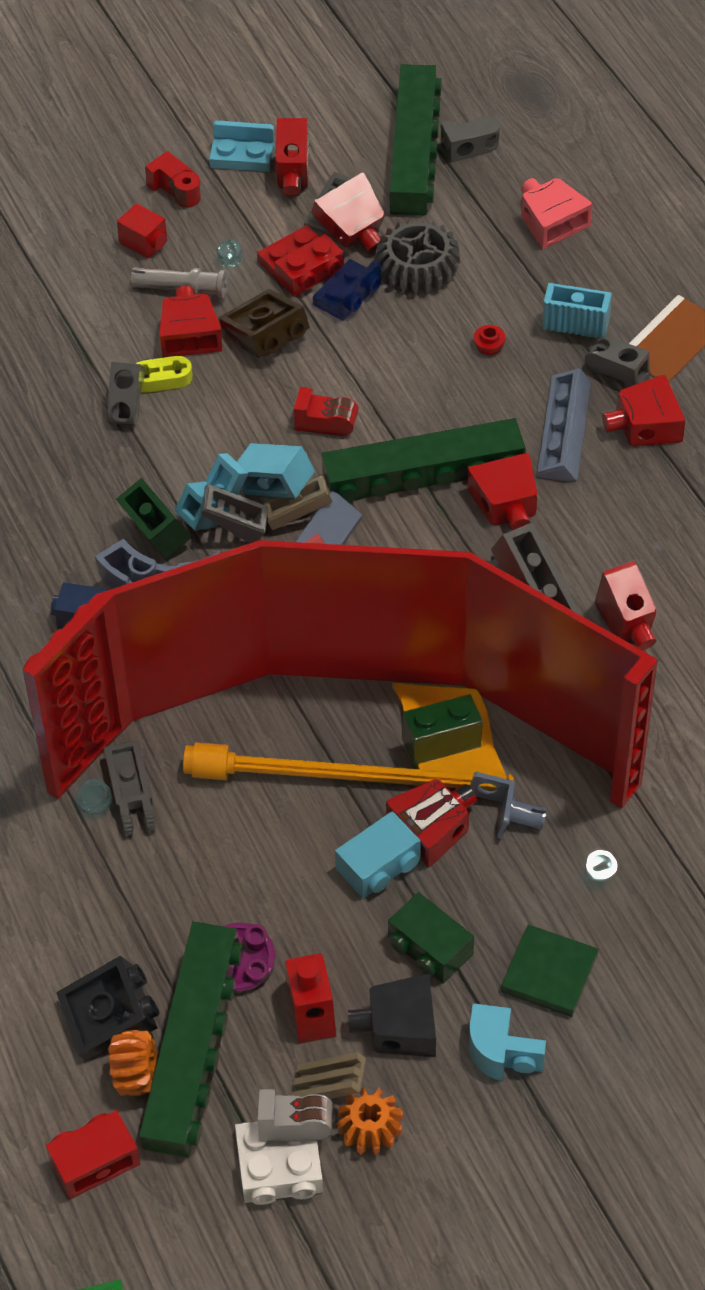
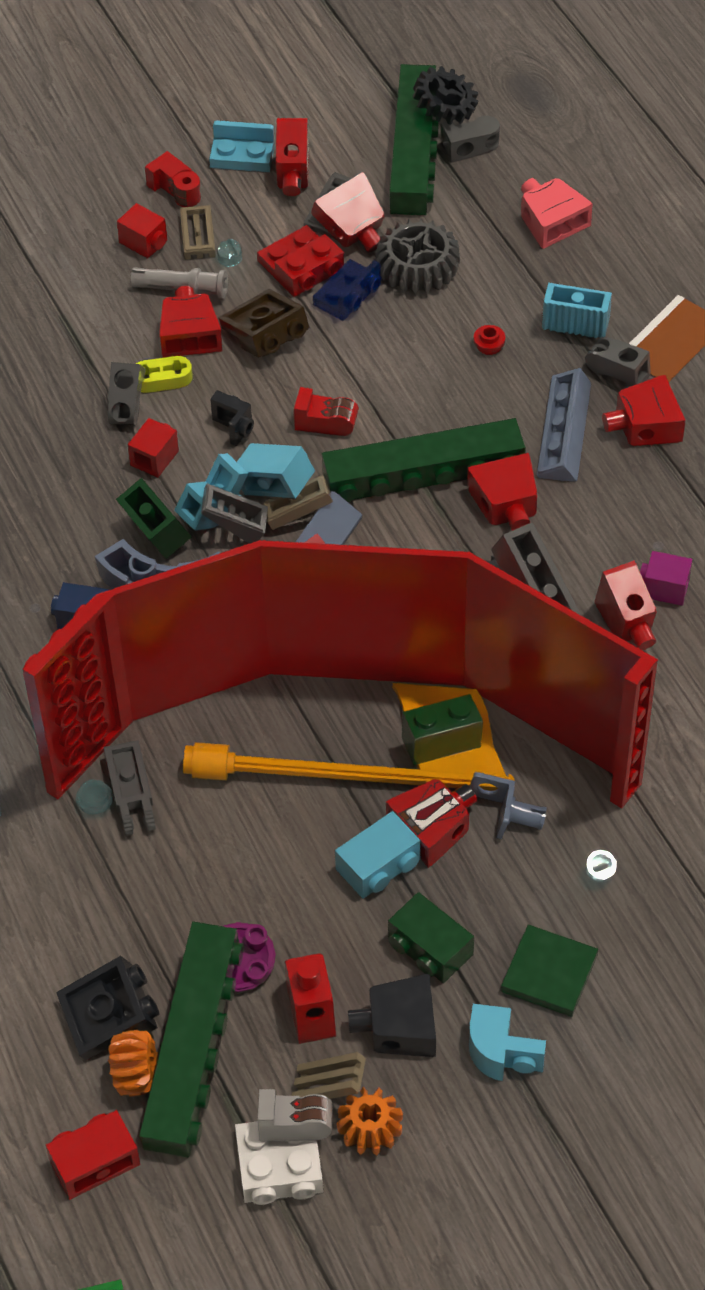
none -> red brick [127,418,179,478]
none -> dark tan tile [180,205,216,260]
none -> black bracket [210,390,254,446]
none -> black gear [413,66,479,125]
none -> magenta brick [640,551,693,606]

